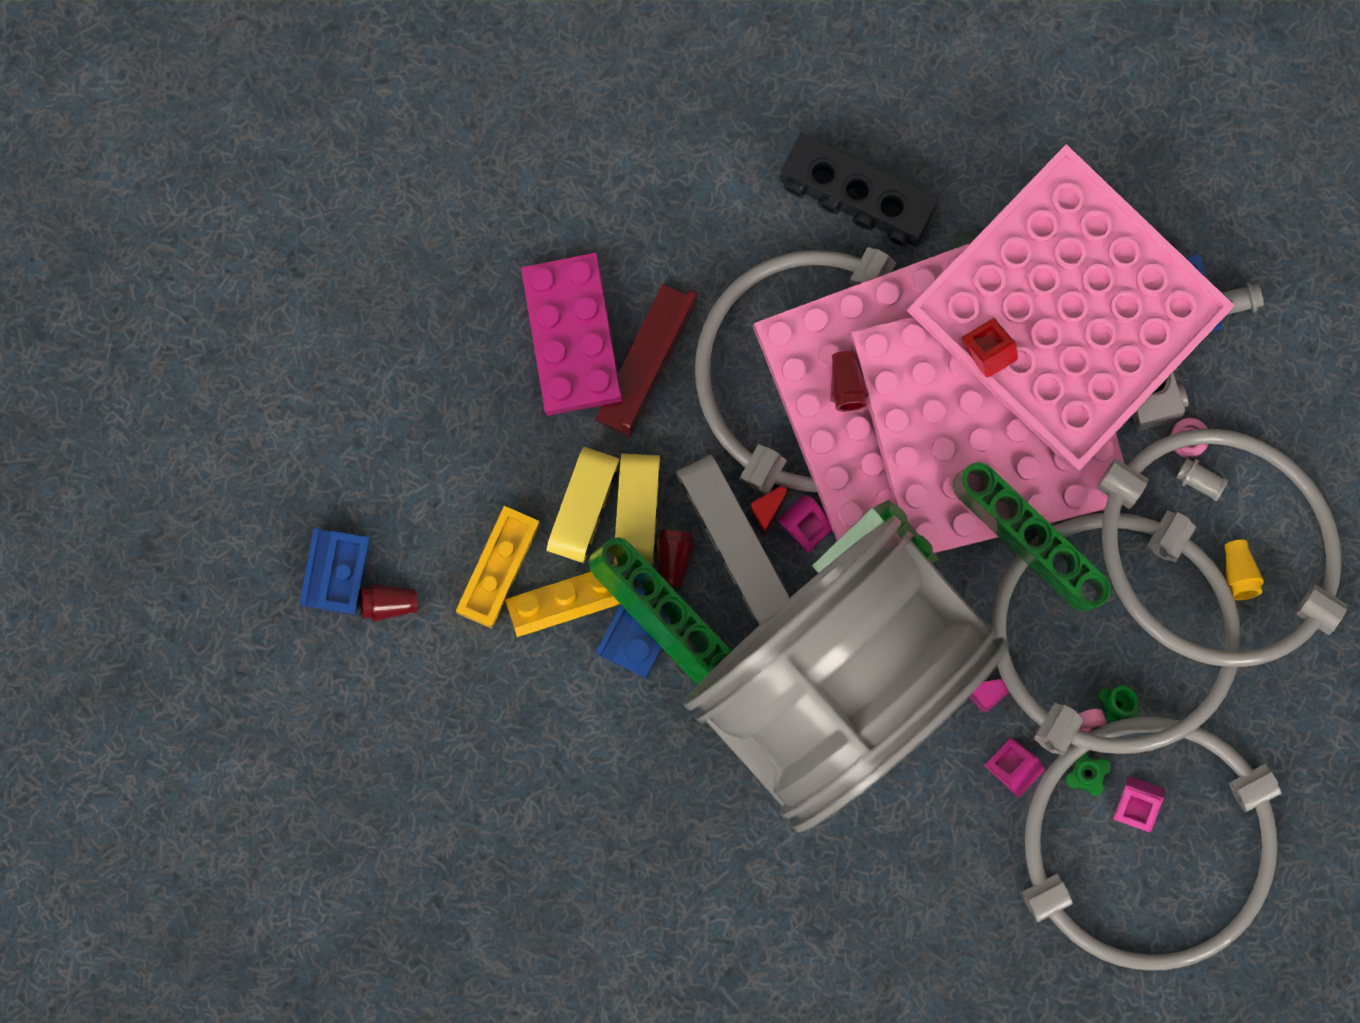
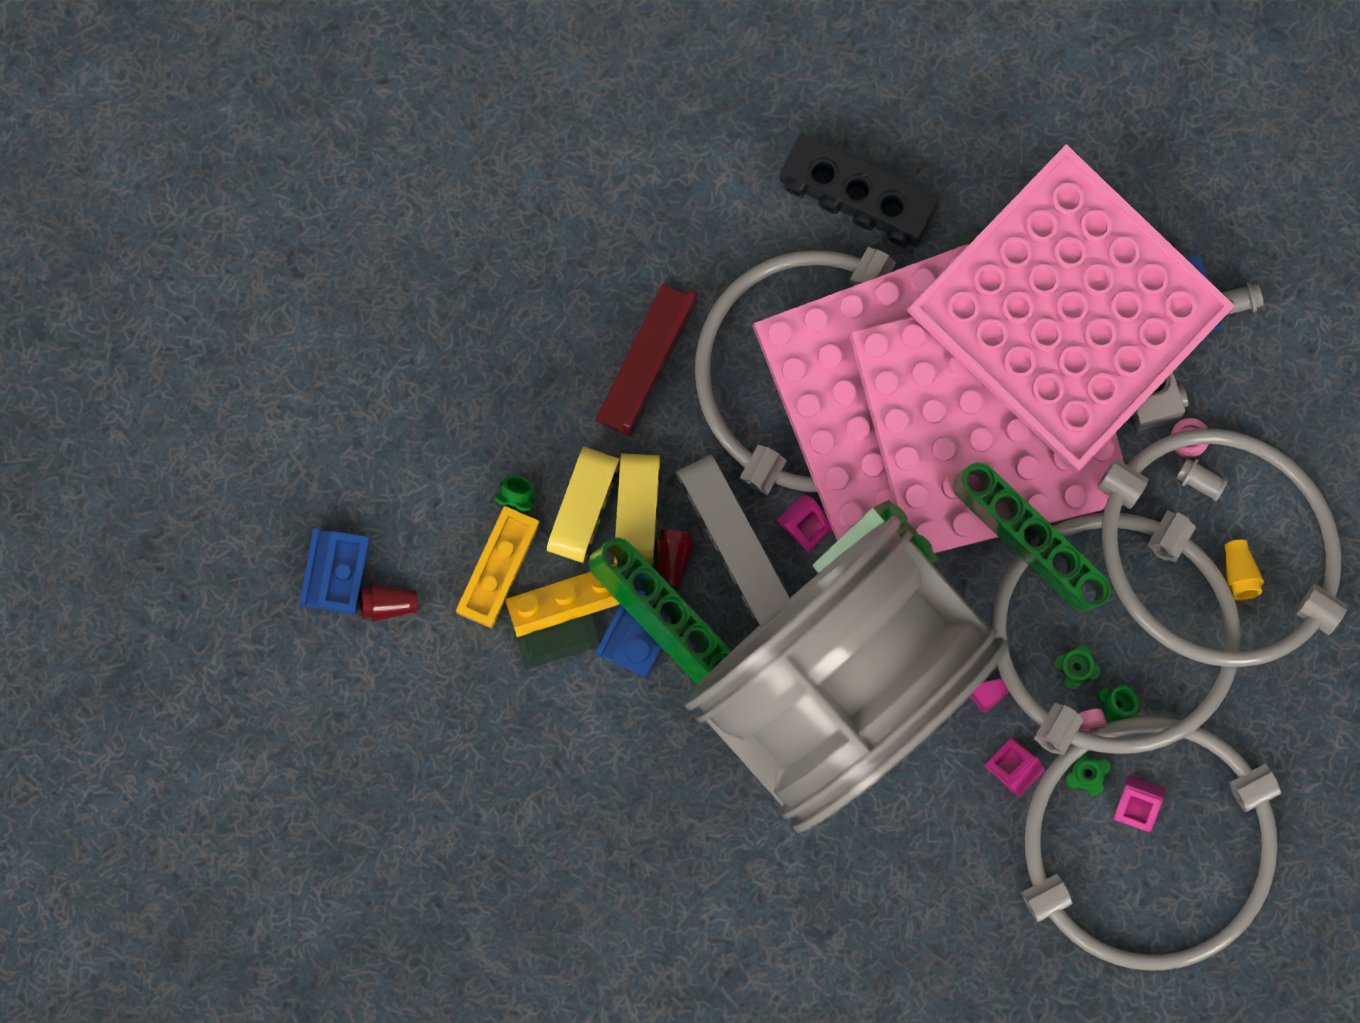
dark pink plate [521,253,623,416] -> none
red slope [750,486,787,536] -> none
dark red cone [830,351,869,412] -> none
red slope [961,318,1018,378] -> none
none -> green plate [494,476,537,511]
none -> clear green plate [514,614,600,670]
none -> green plate [1054,644,1100,690]

